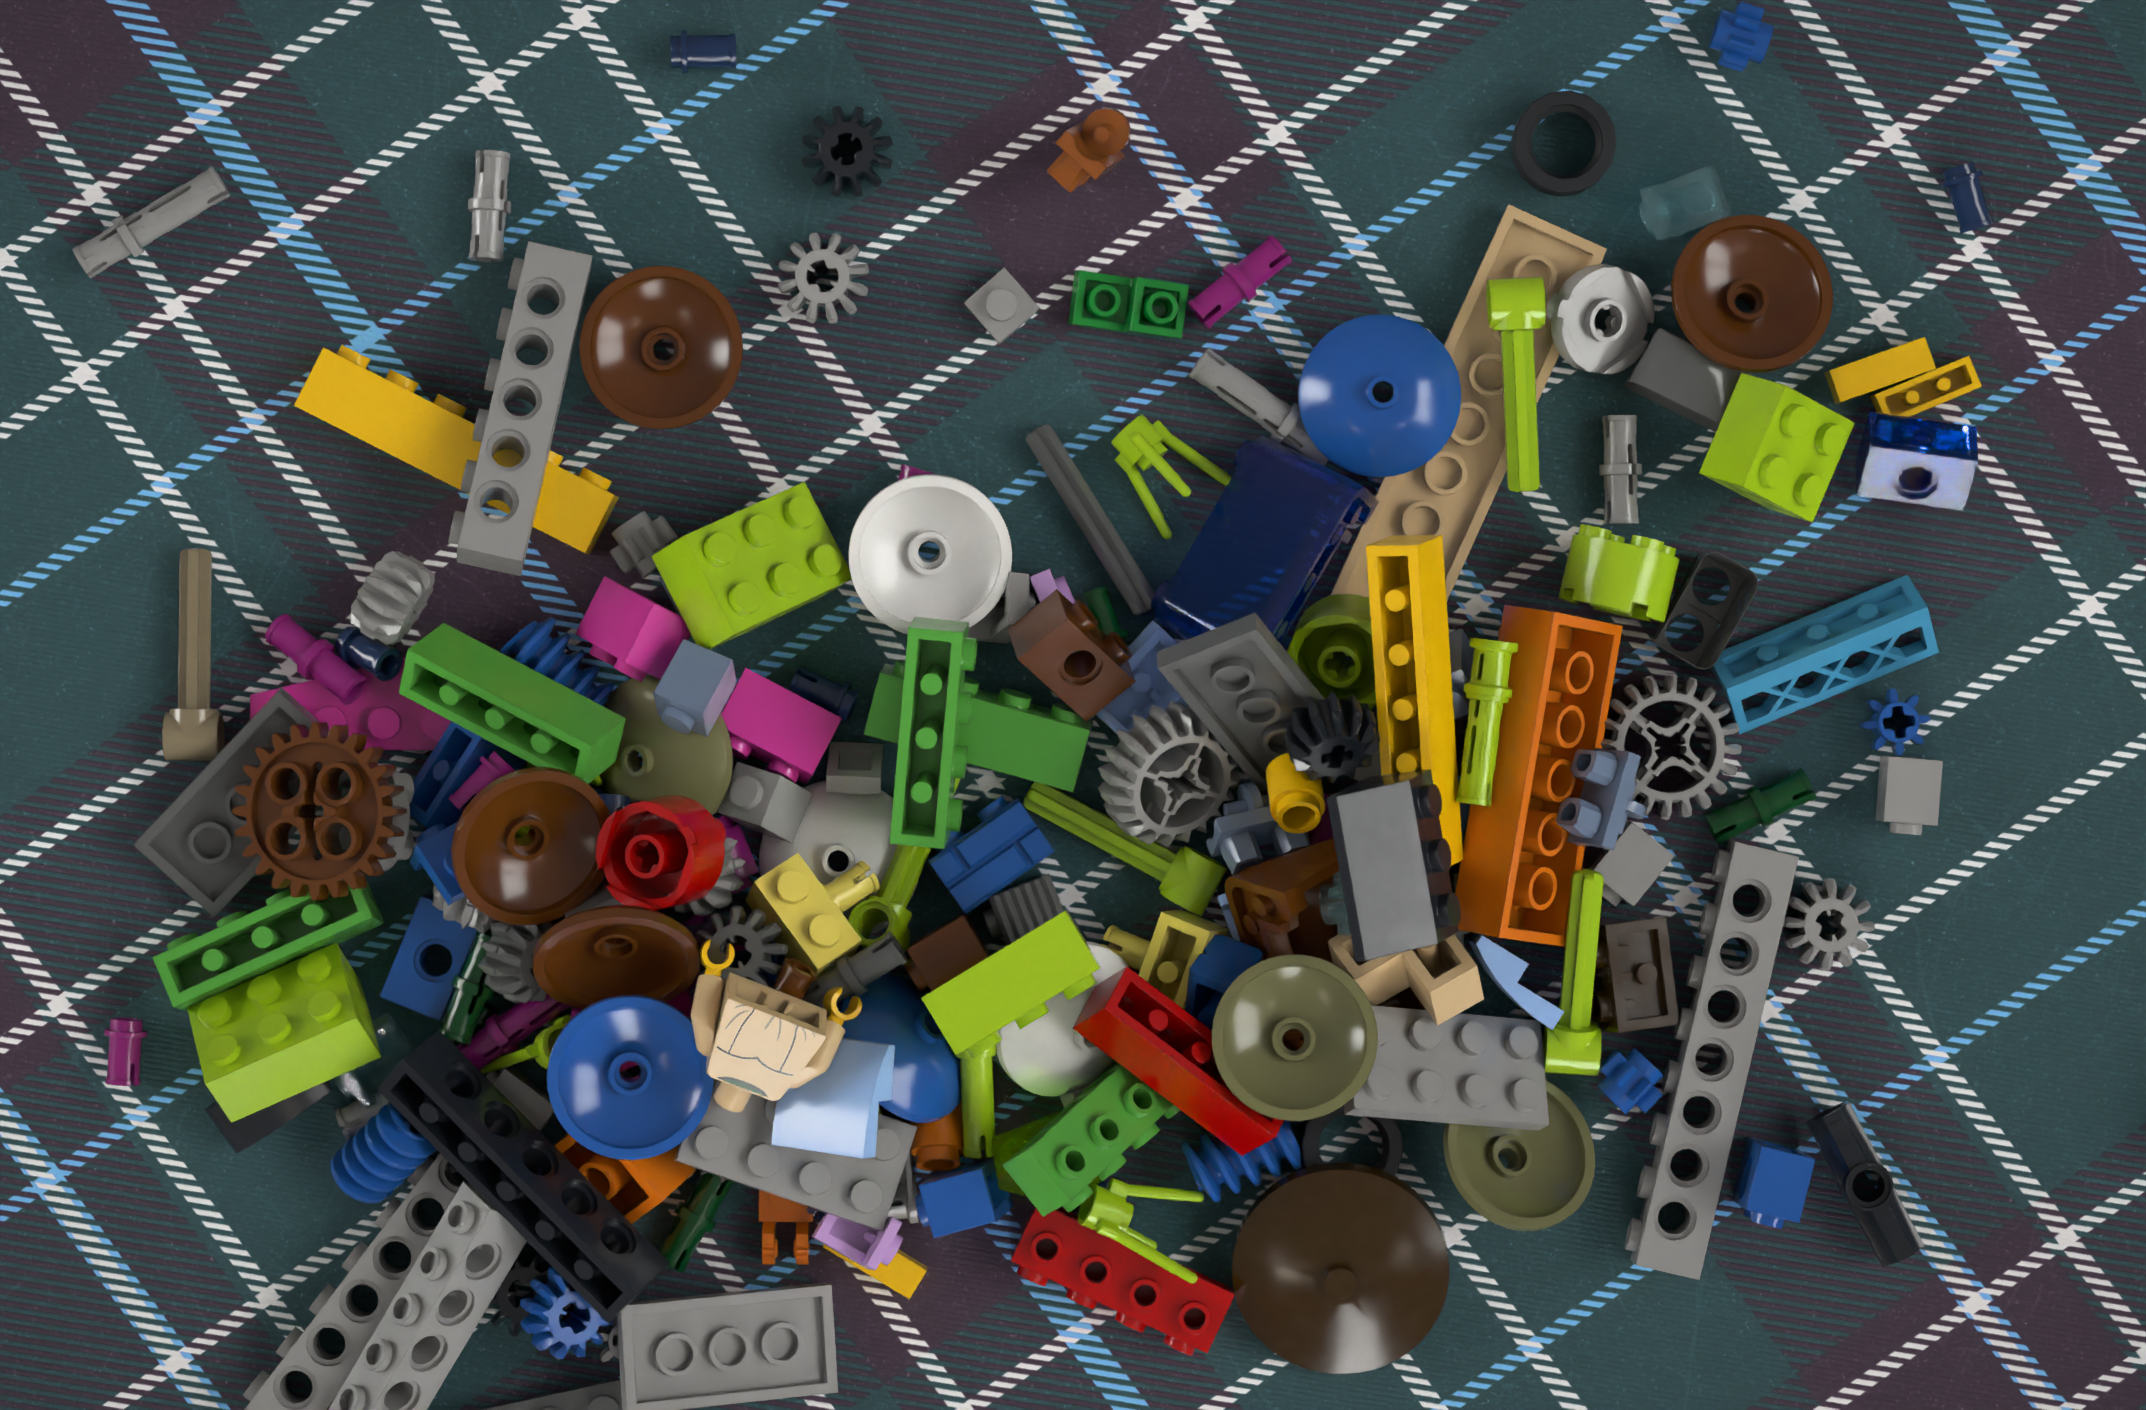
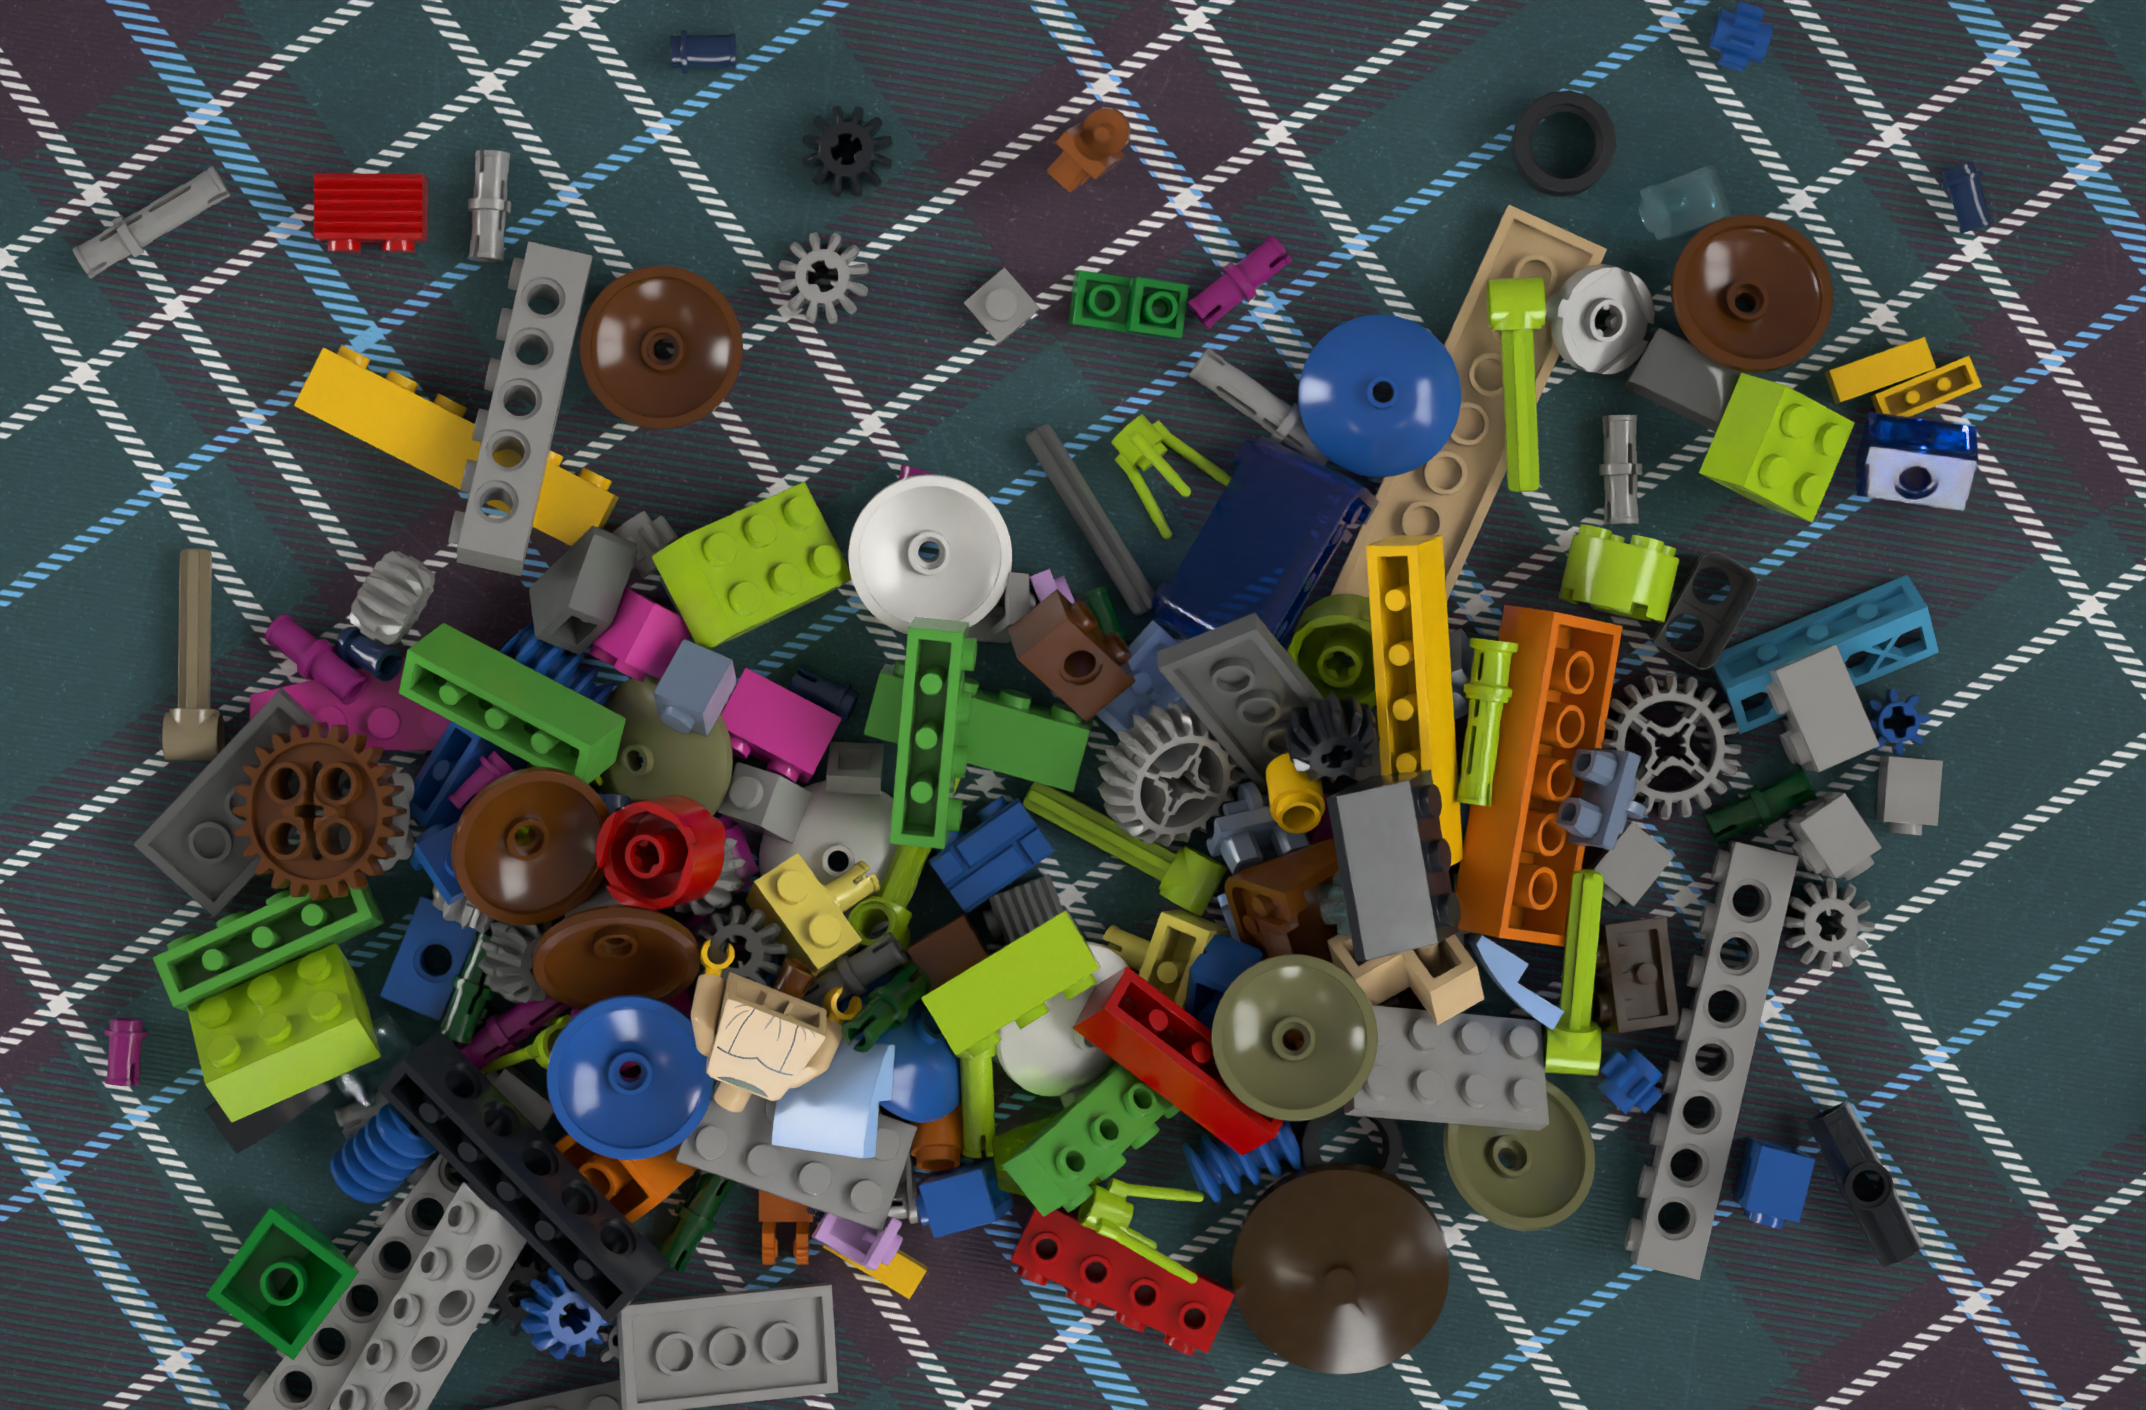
none -> green slope [205,1202,360,1360]
none -> red brick [313,173,428,253]
none -> dark grey slope [529,526,638,655]
none -> dark green pin [841,964,931,1053]
none -> light grey brick [1766,645,1880,772]
none -> light grey brick [1784,791,1882,881]

